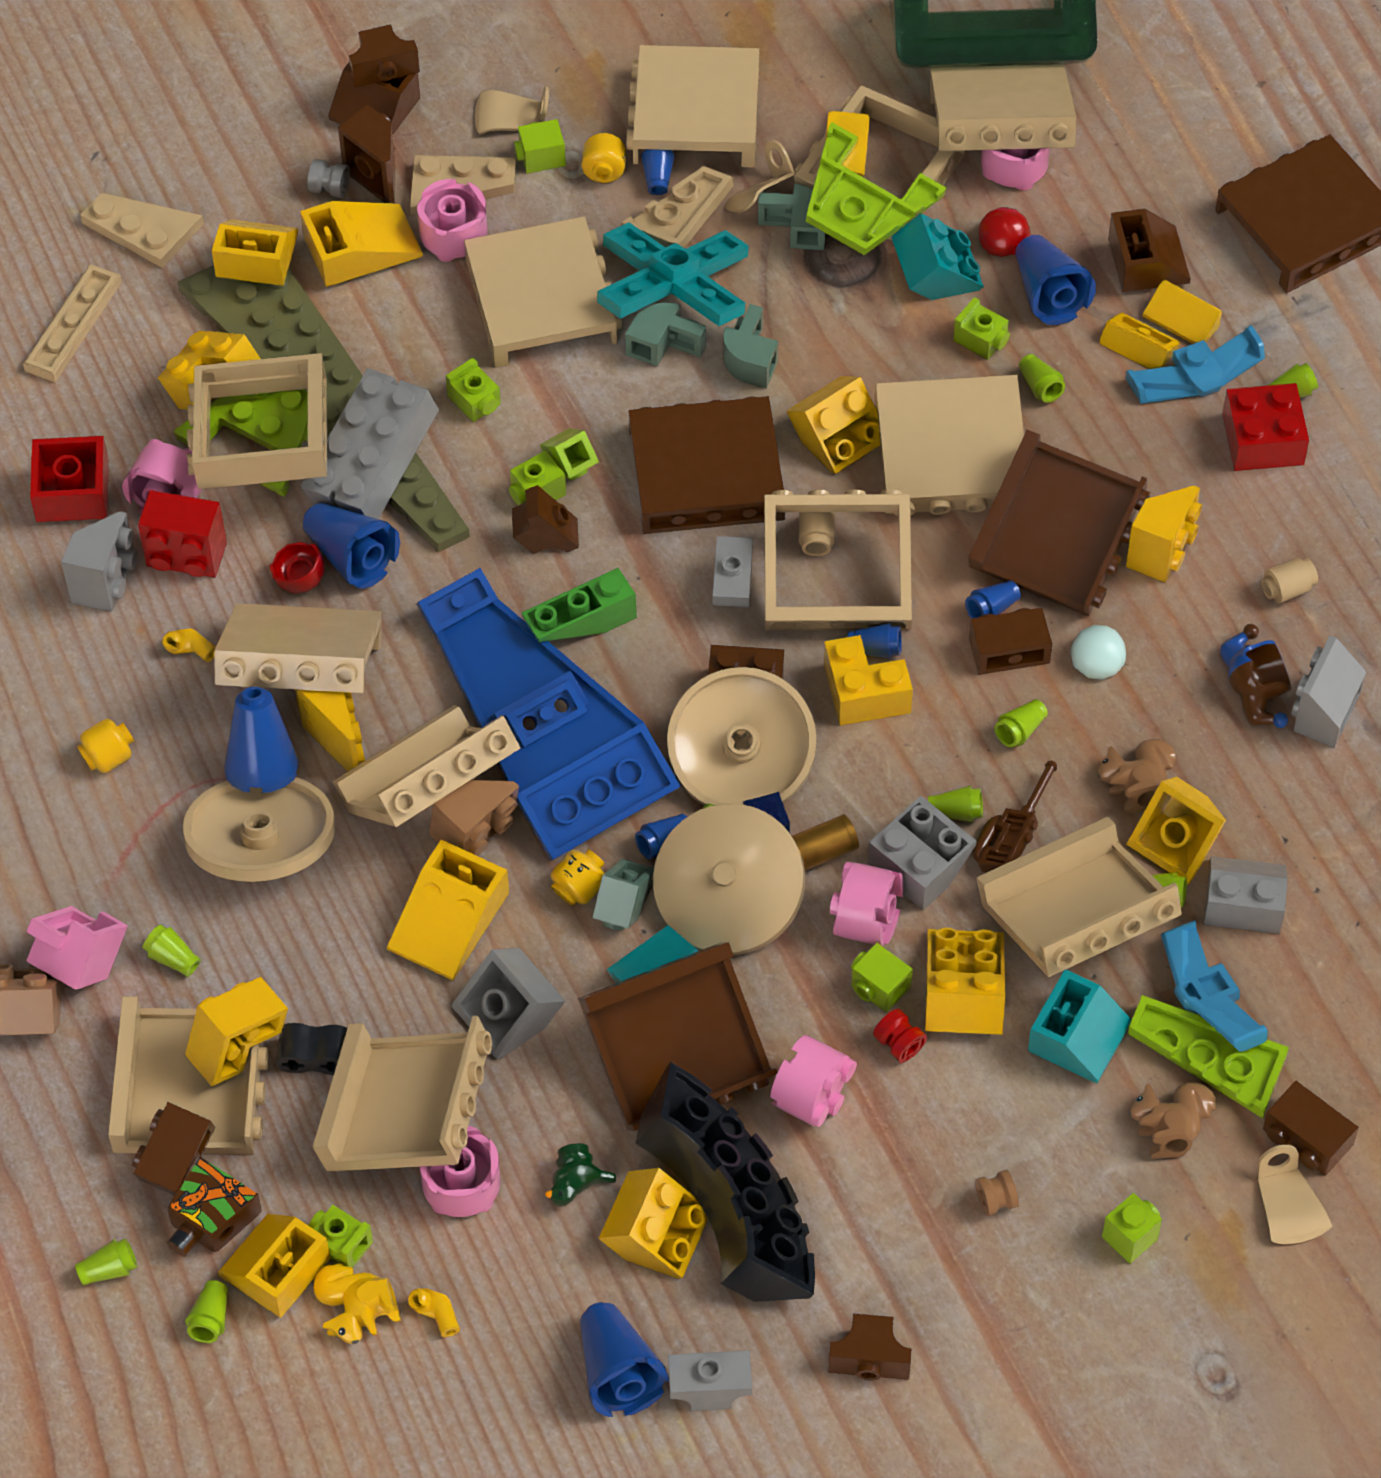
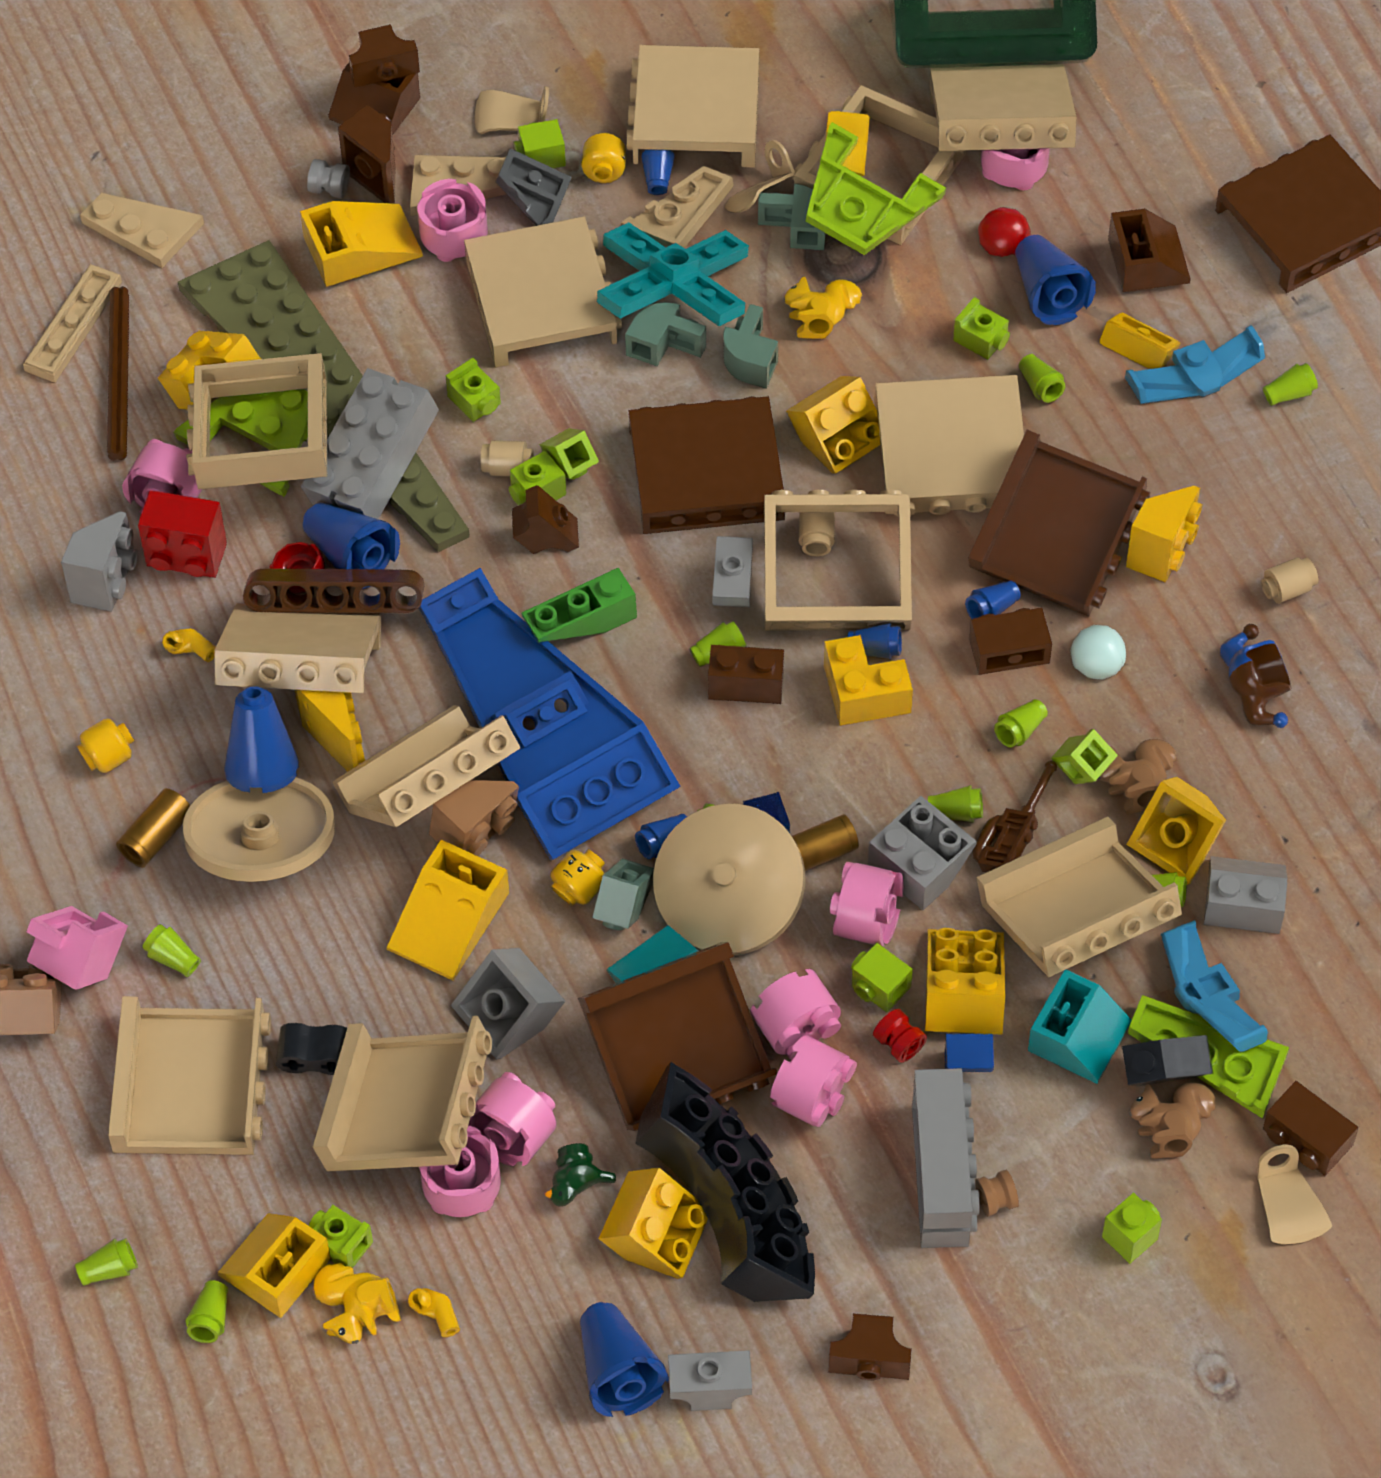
red brick [30,436,109,522] -> none
reddish brown brick [132,1102,215,1195] -> none
torso [167,1156,262,1257] -> none
yellow brick [185,977,288,1086] -> none
yellow slope [212,219,298,286] -> none
tan dish [667,667,816,812] -> none
teal slope [891,213,984,300] -> none
yellow slope [1142,280,1222,344] -> none
red brick [1222,383,1309,471] -> none
light grey slope [1291,636,1366,748] -> none
none -> reddish brown axle [107,286,129,461]
none -> pearl gold pin [116,788,190,868]
none -> reddish brown beam [243,569,425,613]
none -> bright pink brick [468,1072,556,1166]
none -> tan brick [481,441,534,476]
none -> dark grey wing [495,148,572,226]
none -> lime cone [690,621,747,667]
none -> bright pink brick [750,969,841,1060]
none -> yellow animal [784,277,862,339]
none -> light grey piece [912,1068,979,1248]
none -> blue panel [944,1034,994,1072]
none -> lime brick [1051,729,1118,785]
none -> black slope [1122,1035,1214,1087]

